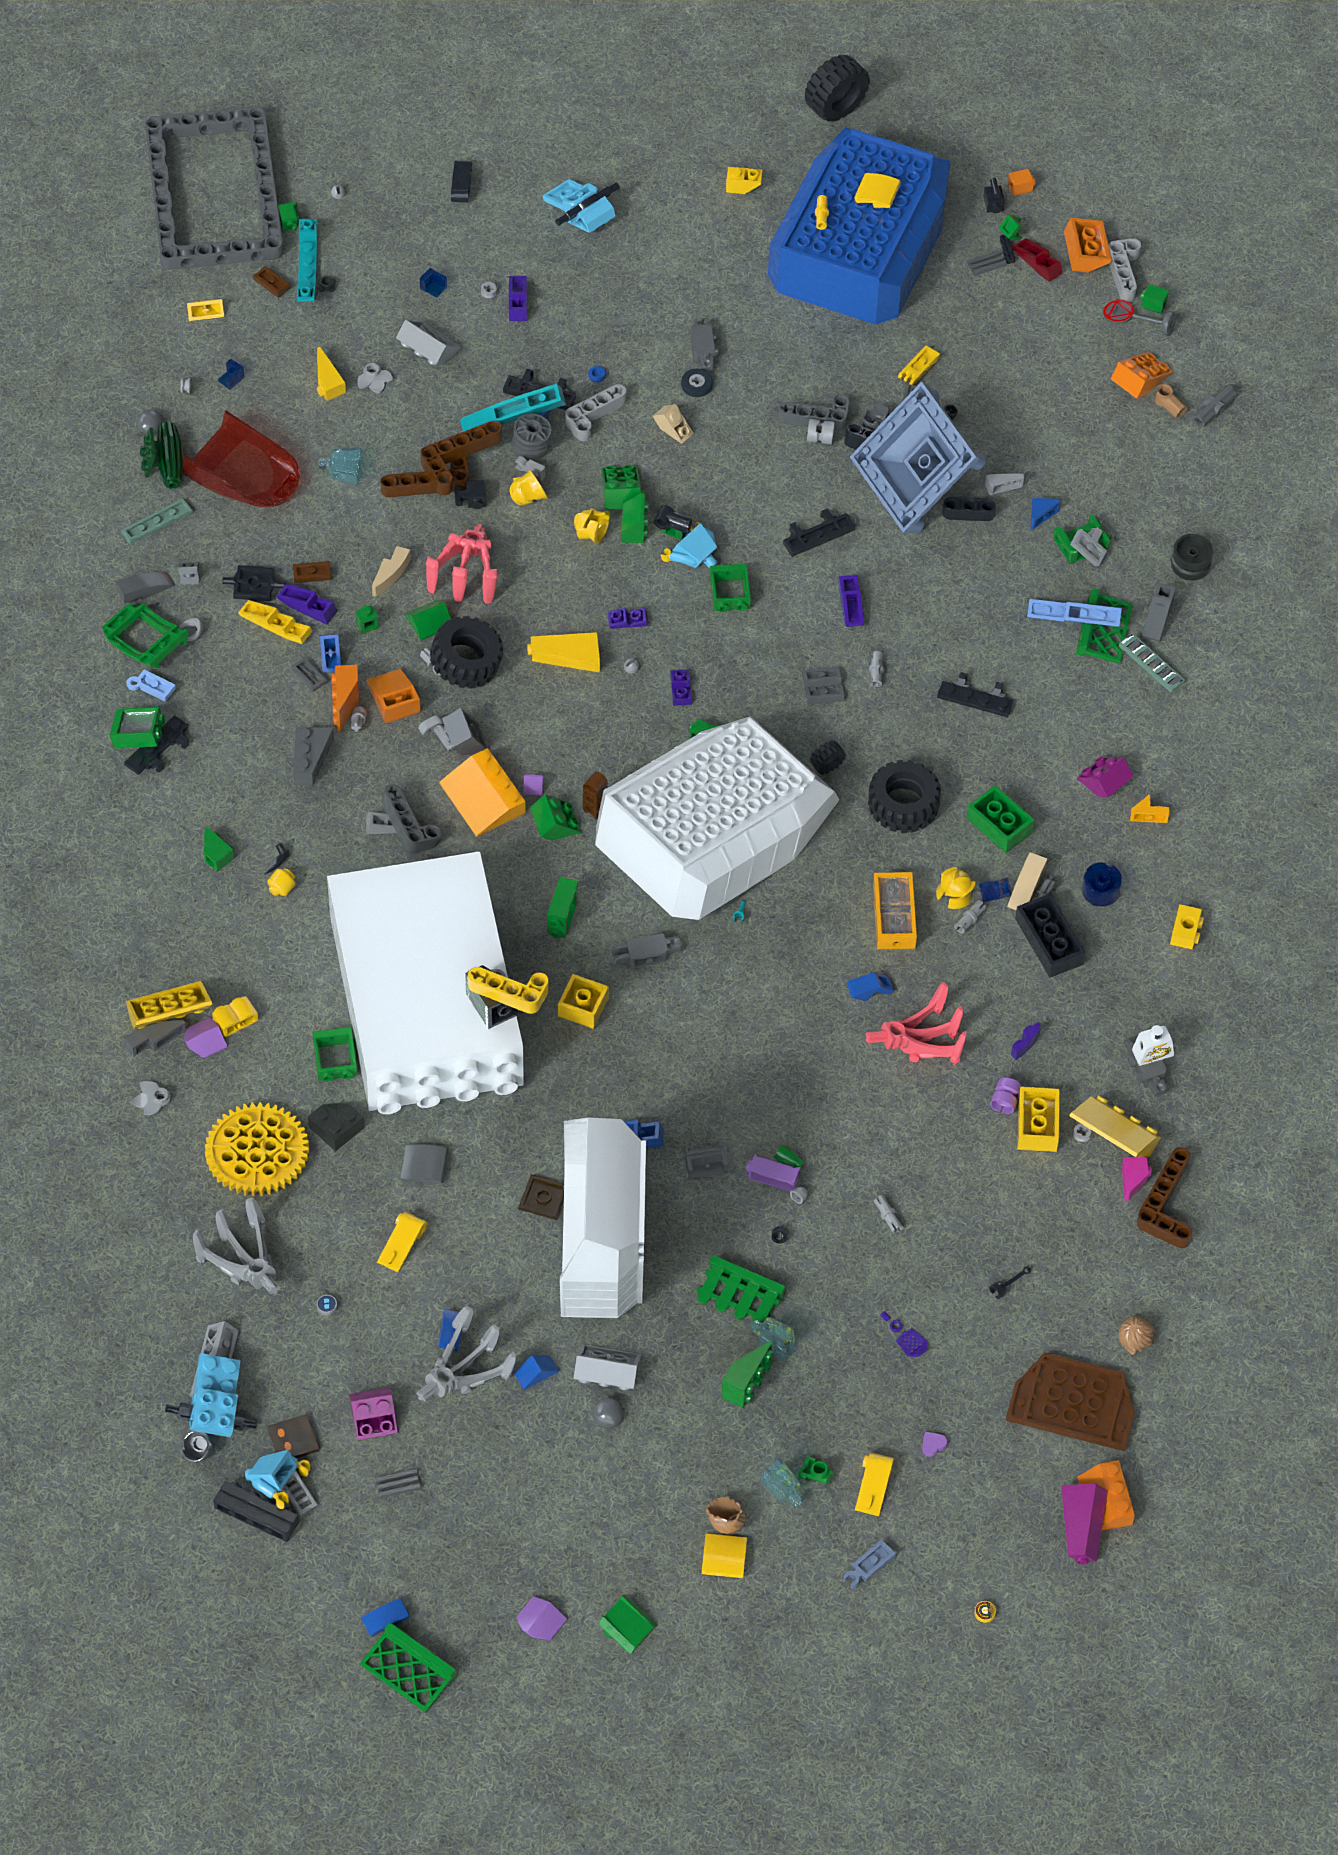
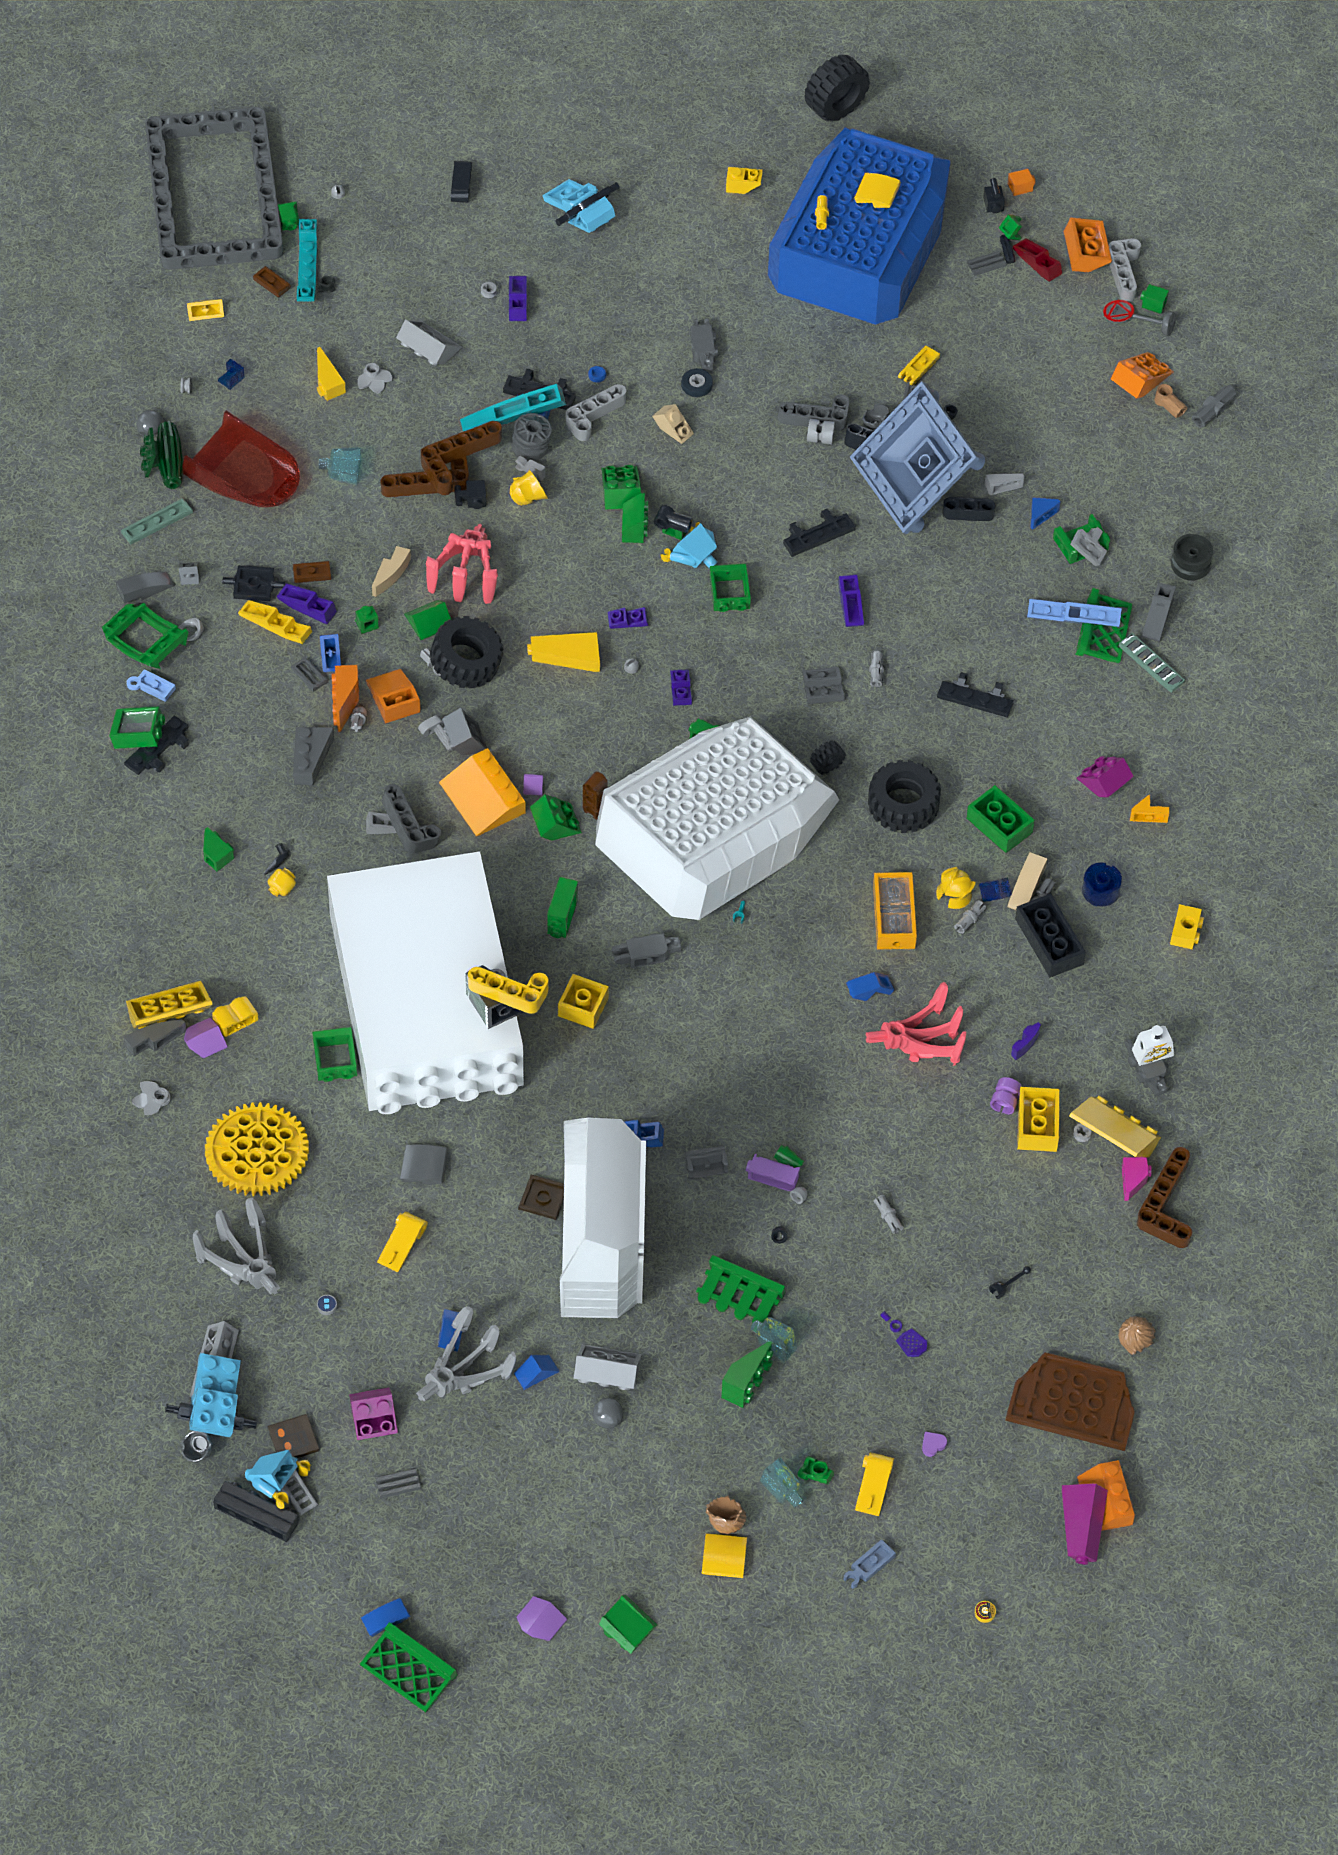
pearl dark grey slope [308,1103,364,1152] -> none
clear blue panel [419,268,447,298] -> none
yellow helmet [574,508,610,544] -> none

